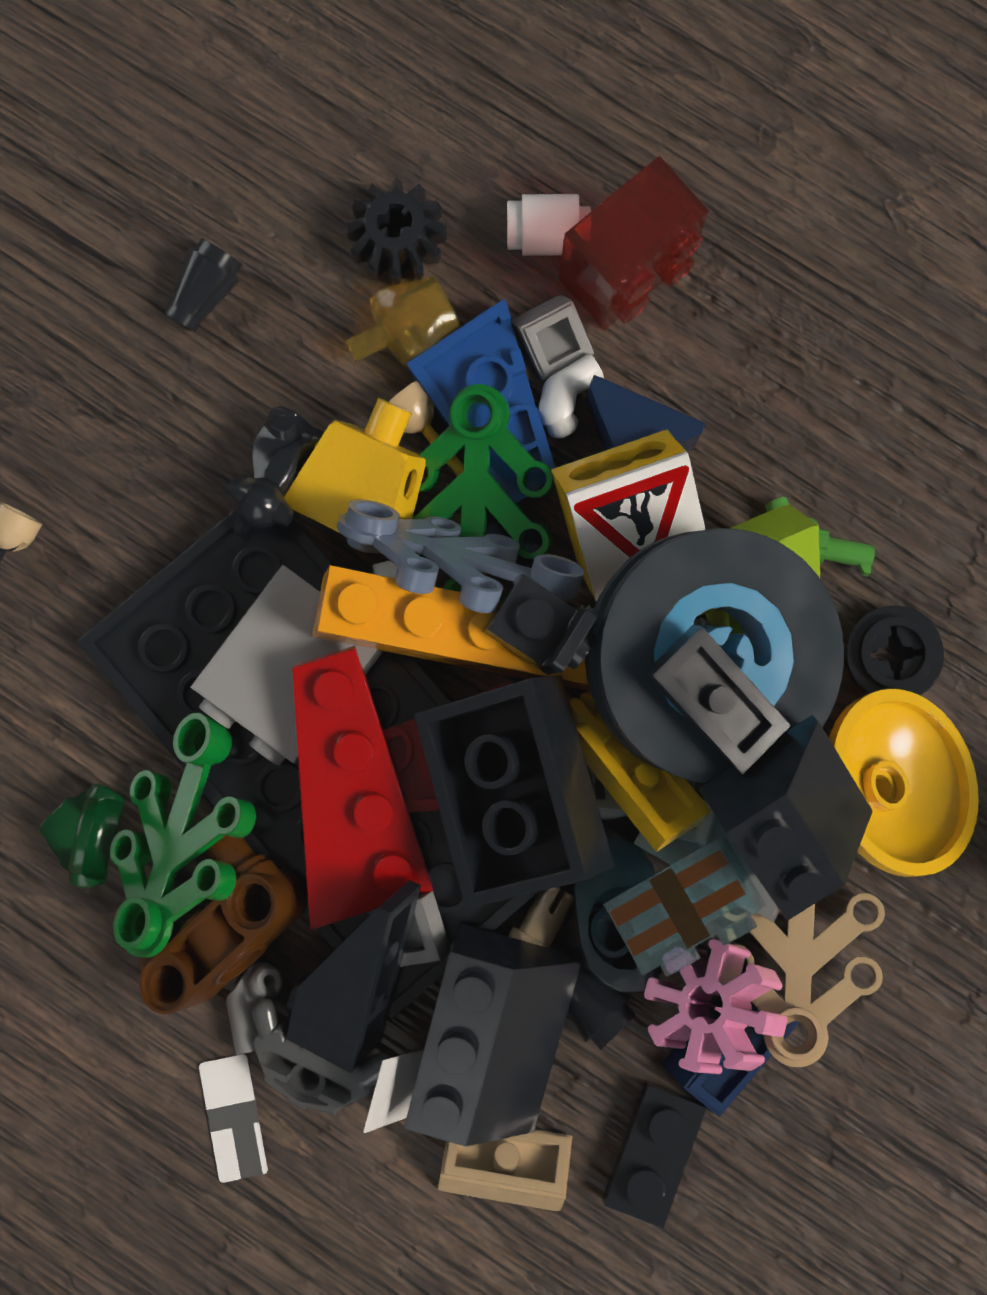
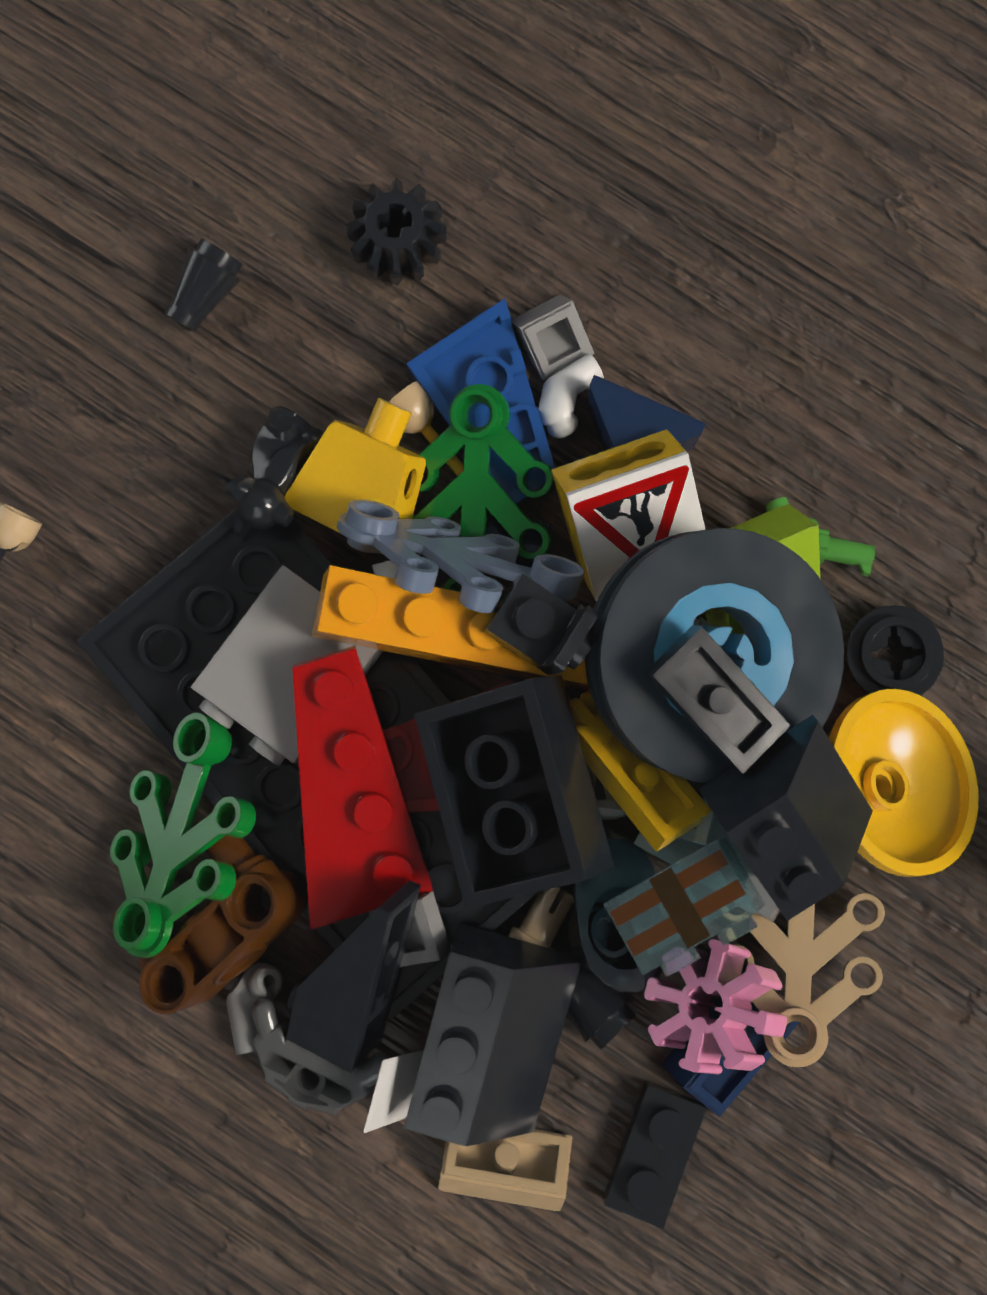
dark green piece [39,783,125,888] -> none
white sticker [199,1054,268,1183] -> none
clear yellow piece [345,276,459,367] -> none
white brick [507,194,591,256] -> none
clear red brick [559,156,709,331] -> none

